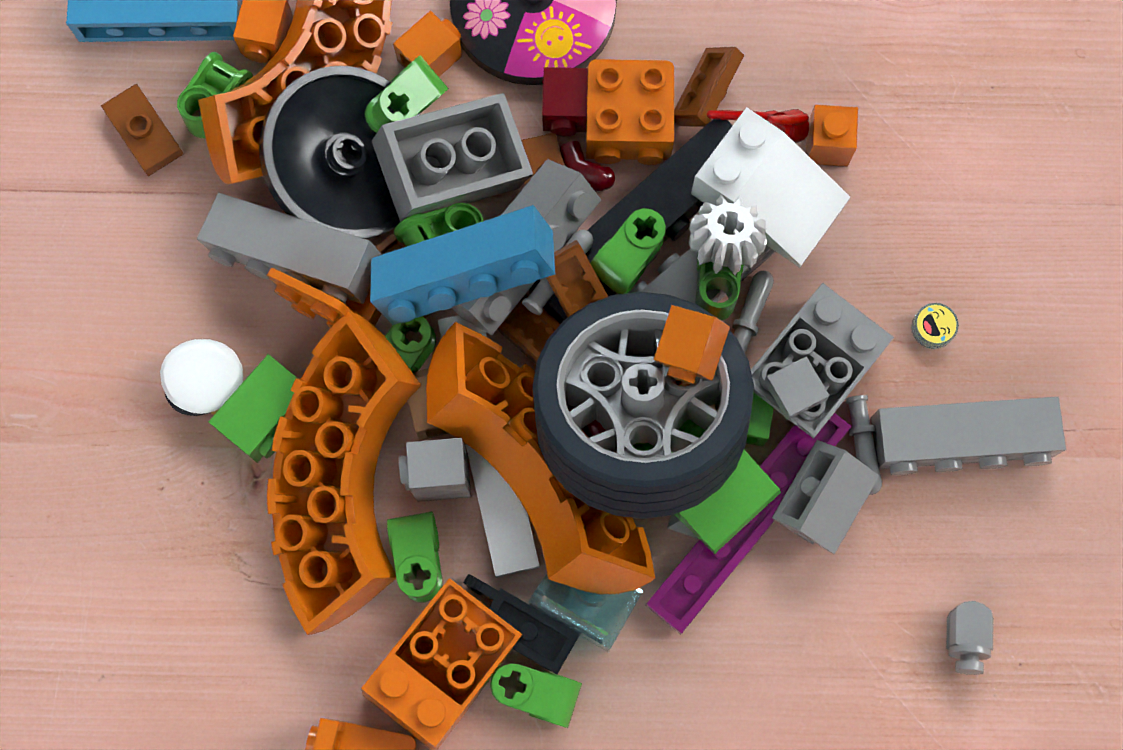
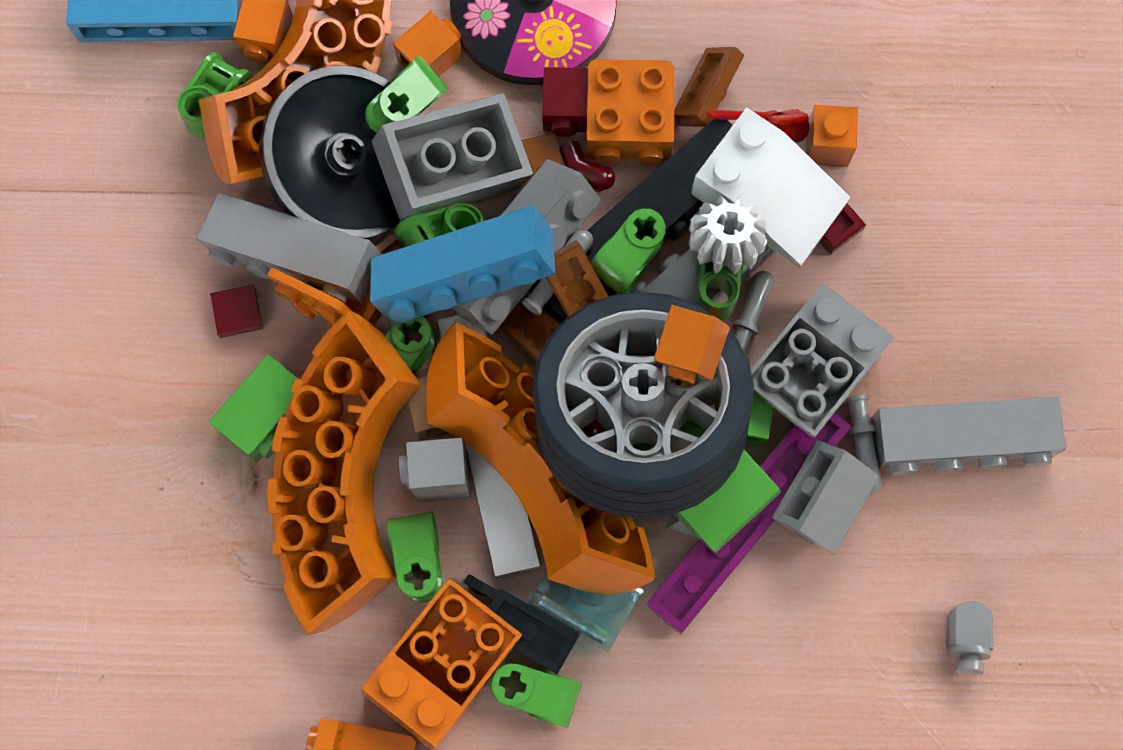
dark orange plate [101,83,184,177] -> none
white piece [160,339,243,416] -> none
light grey tile [764,356,830,420] -> none
tile [911,303,959,349] -> none
none -> dark red tile [210,284,263,338]
none -> dark red tile [820,203,866,255]

